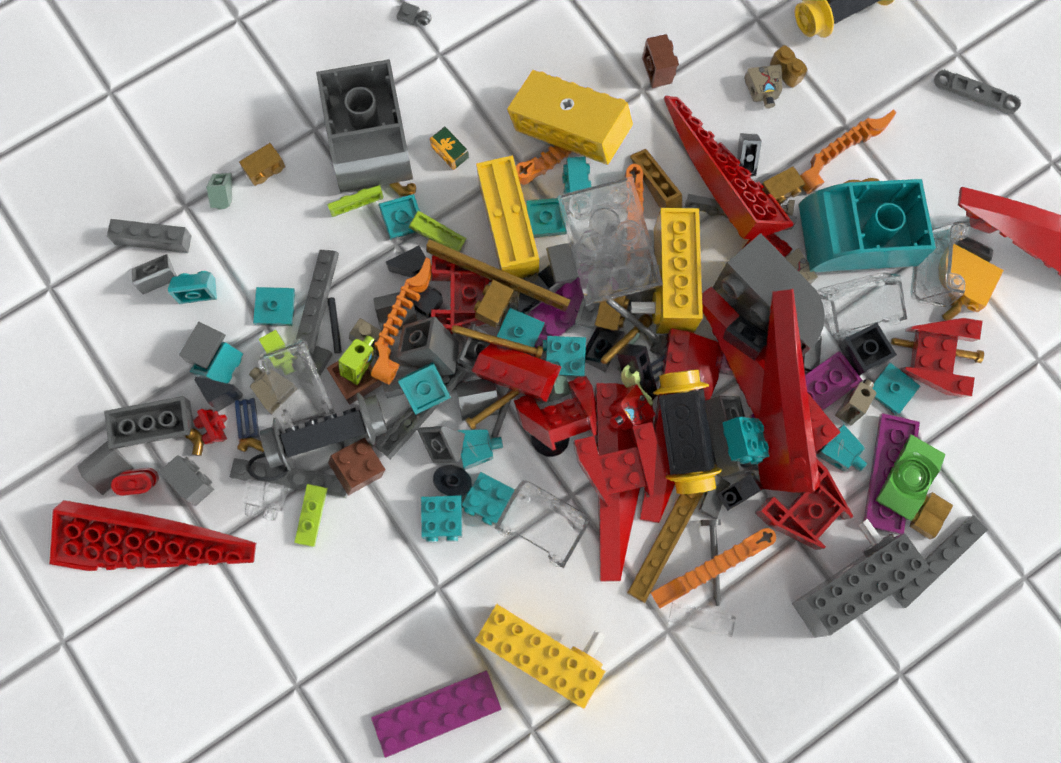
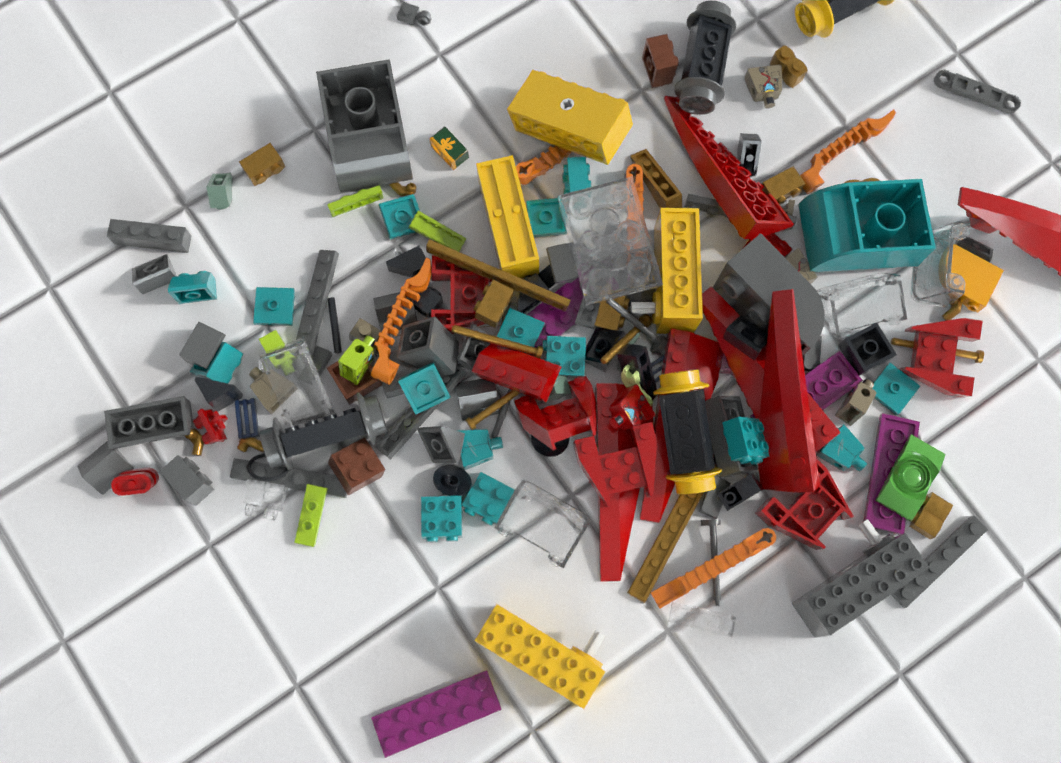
red wedge [50,500,257,571] -> none
none -> brick [674,0,736,115]

